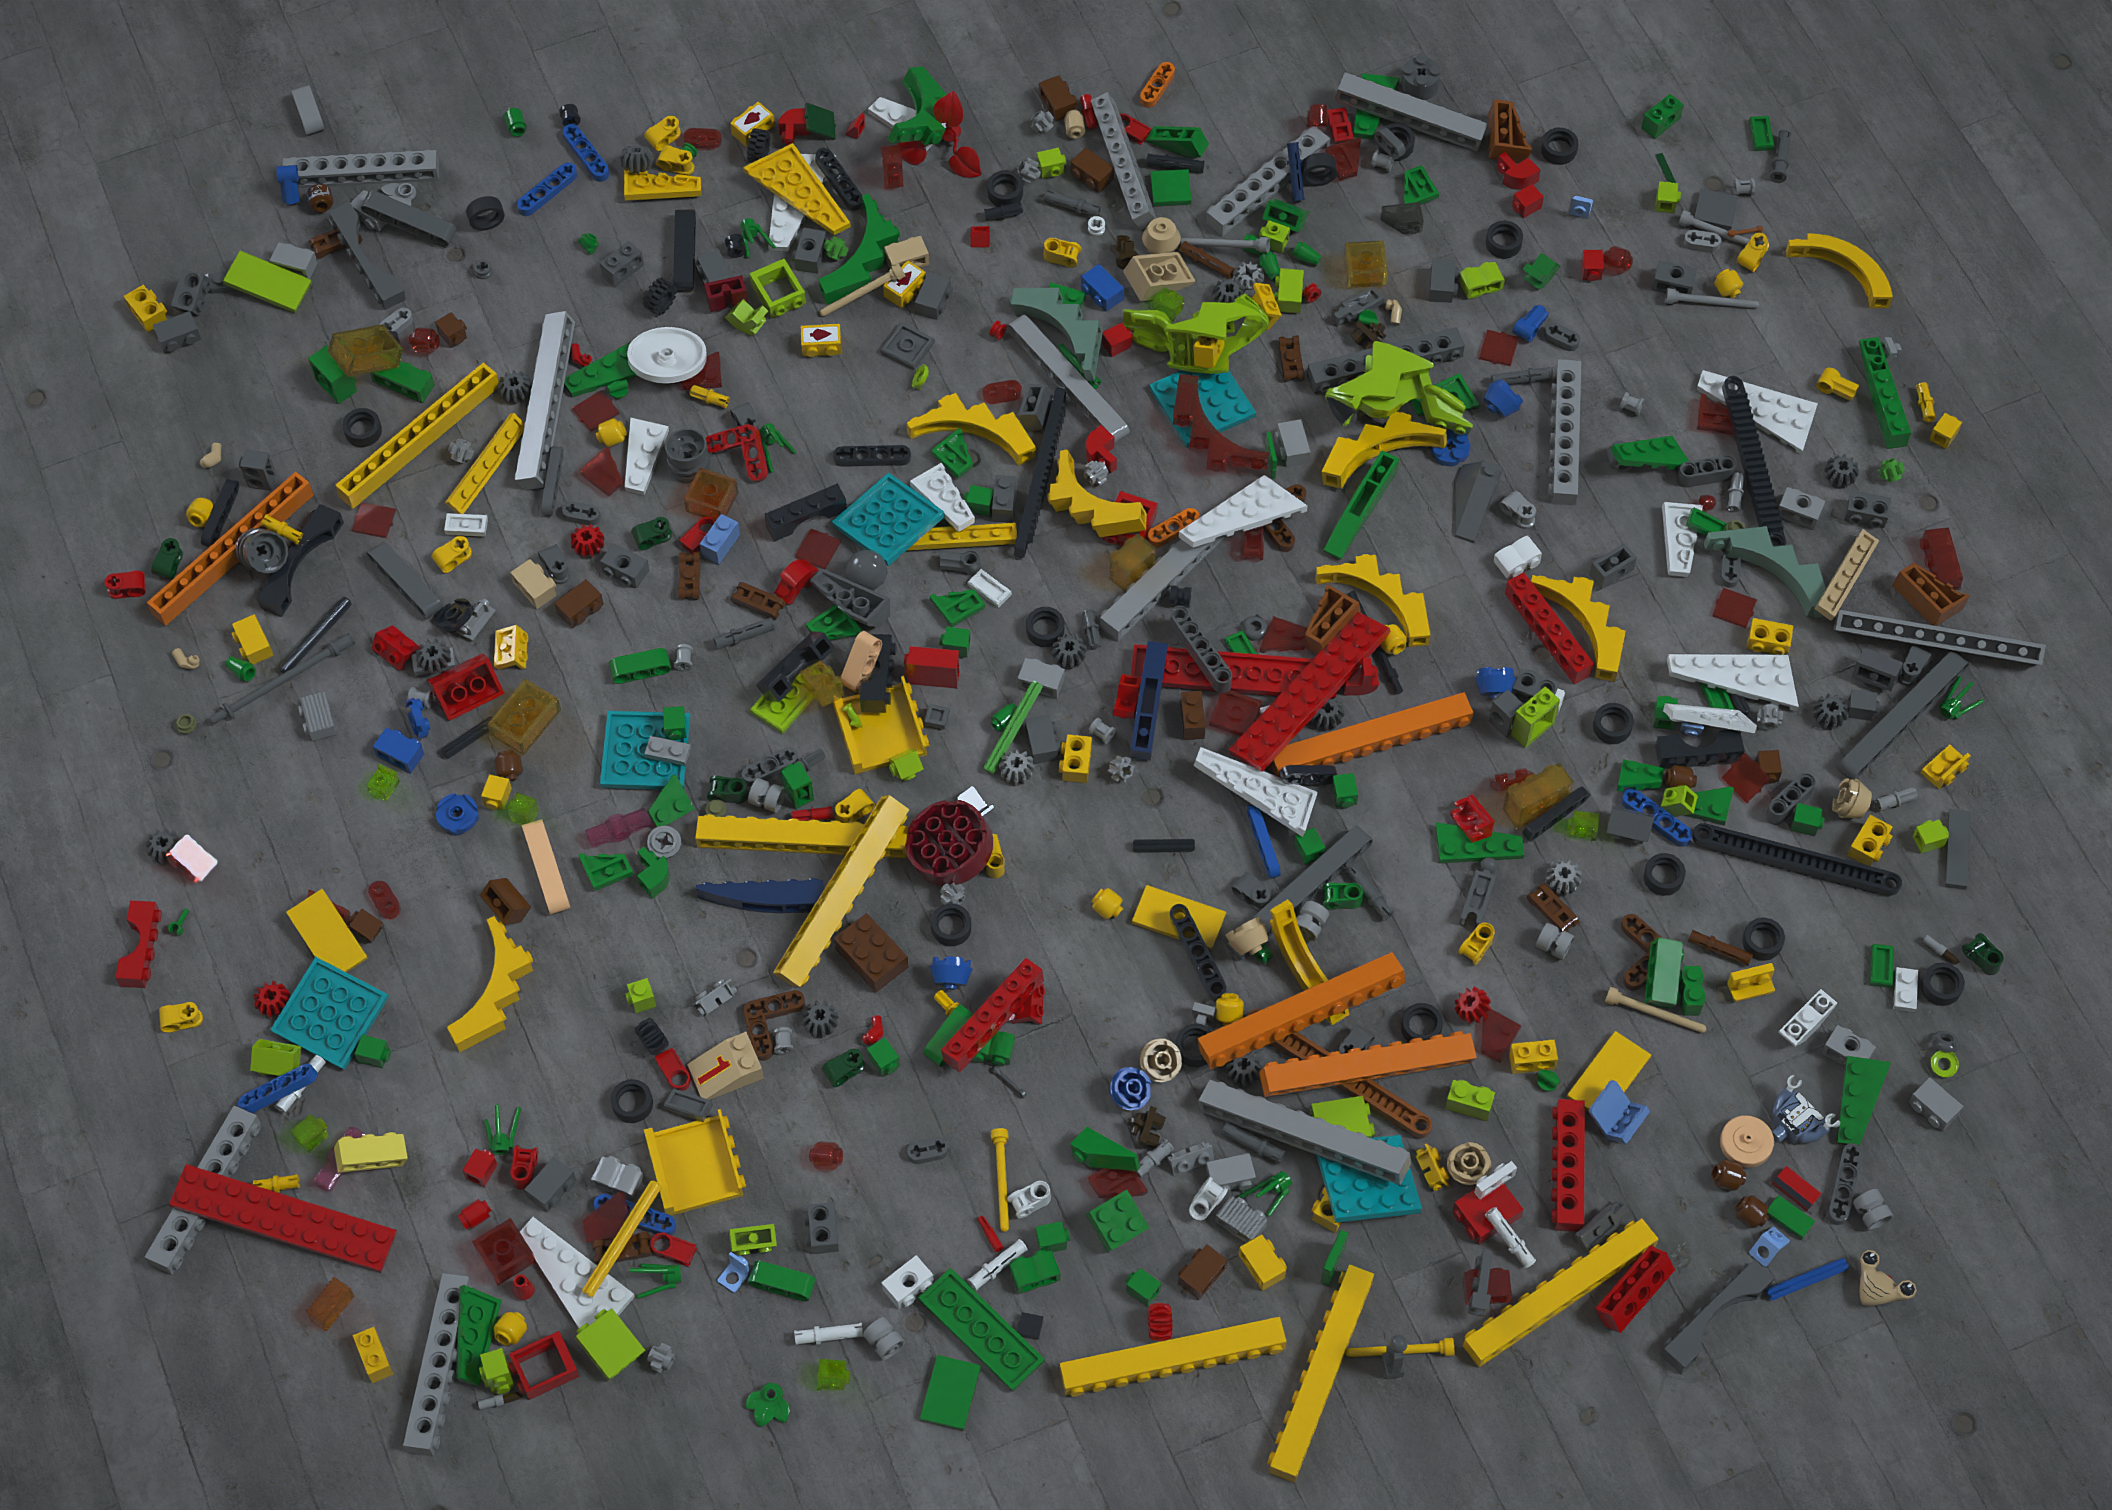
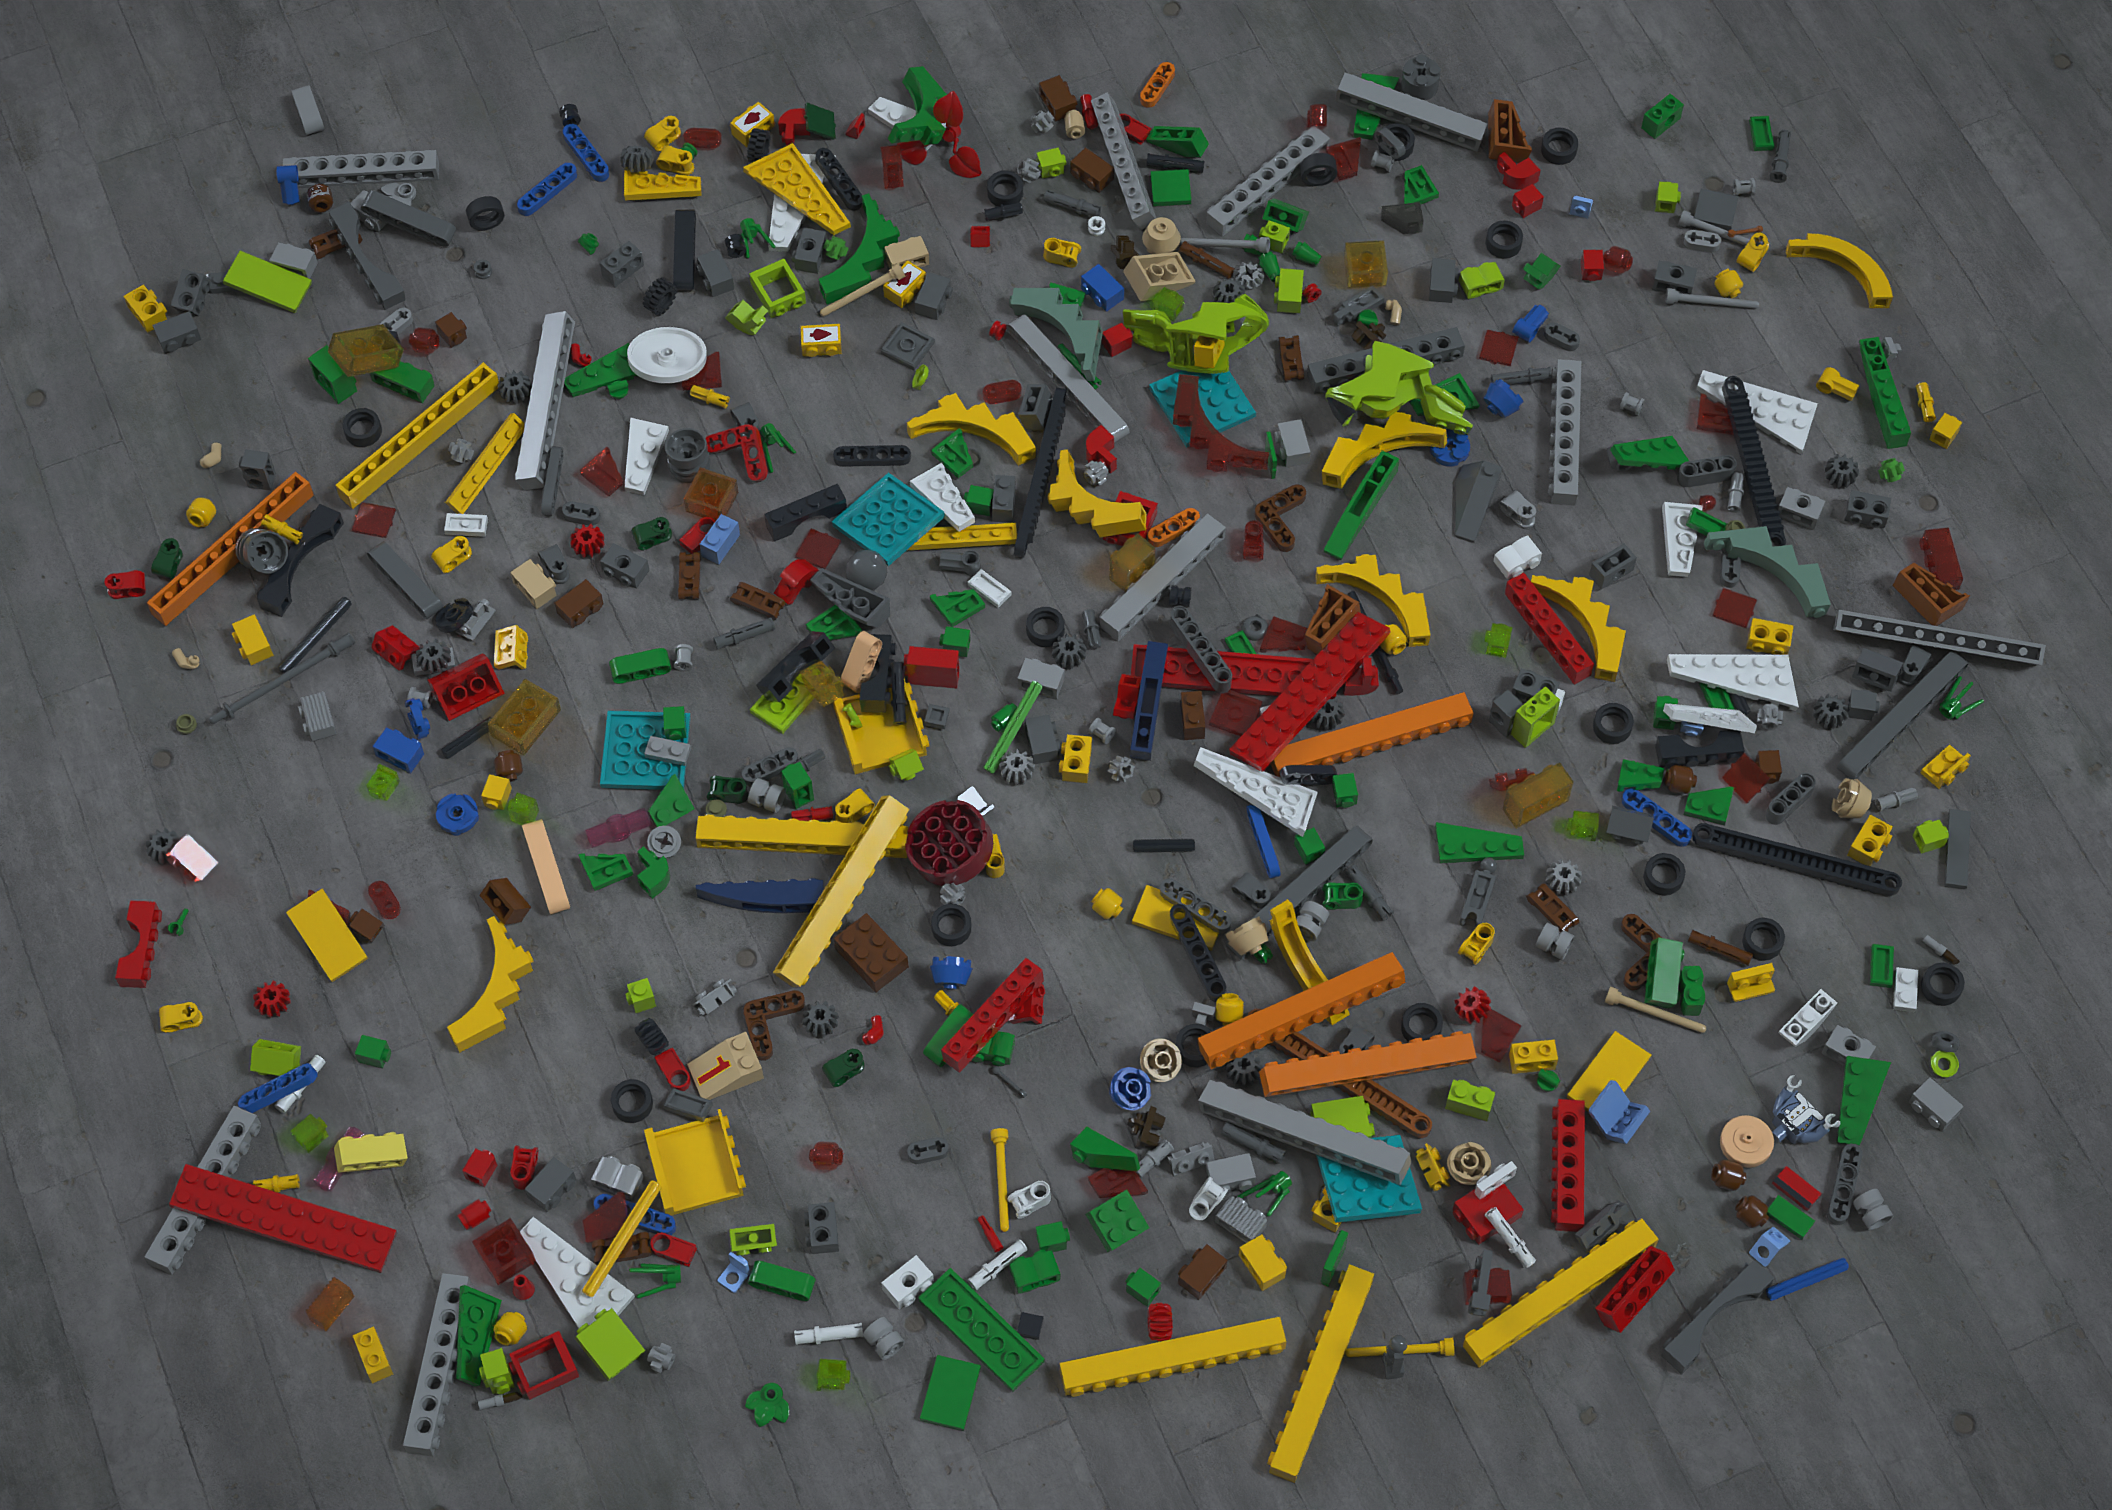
black beam [201,479,239,547] -> none
green cone [225,656,256,682] -> none
teal plate [270,957,390,1071] -> none
green plant [484,1104,521,1155] -> none
green brick [504,108,527,137] -> none
clear red piece [572,390,620,431] -> none
yellow head [596,418,627,447] -> none
dark red brick [704,275,748,312] -> none
light grey bush [773,1027,794,1055] -> none
green brick [867,1037,900,1077] -> none
white wing [1179,475,1307,548] -> none
yellow bracket [1251,283,1282,330] -> none
dark blue pin [1286,142,1305,201] -> none
red slope [1326,107,1354,143] -> none
red hinge [1450,794,1495,843] -> none
blue cone [1475,667,1516,699] -> none
black beam [1522,786,1590,842] -> none
dark green sticker [1655,153,1676,183] -> none
lime brick [1661,785,1698,817] -> none
green brick [1790,803,1824,836] -> none
tan plate [1814,529,1879,620] -> none
tan head [1859,1250,1917,1306] -> none
dark green piece [1962,933,2004,975] -> none
none -> black pin [890,662,907,725]
none -> dark grey beam [1160,879,1231,934]
none -> clear neon green brick [1484,623,1513,658]

